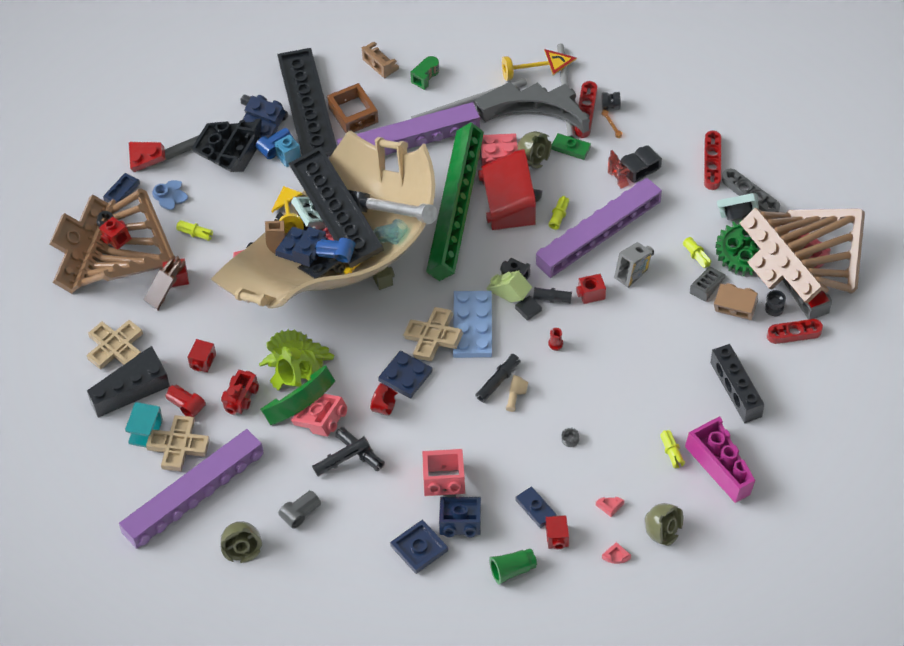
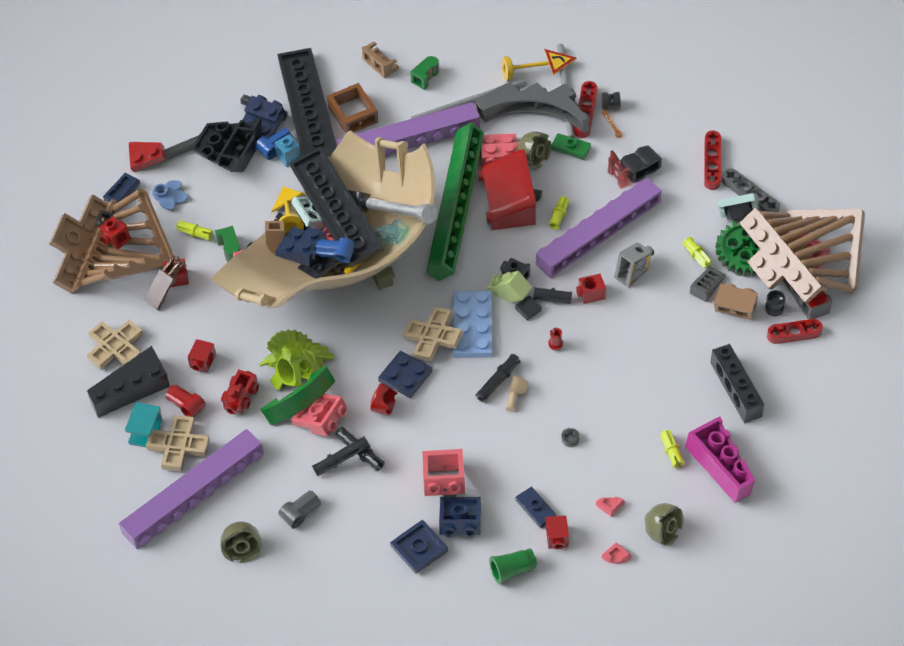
none -> green leg [215,226,240,262]

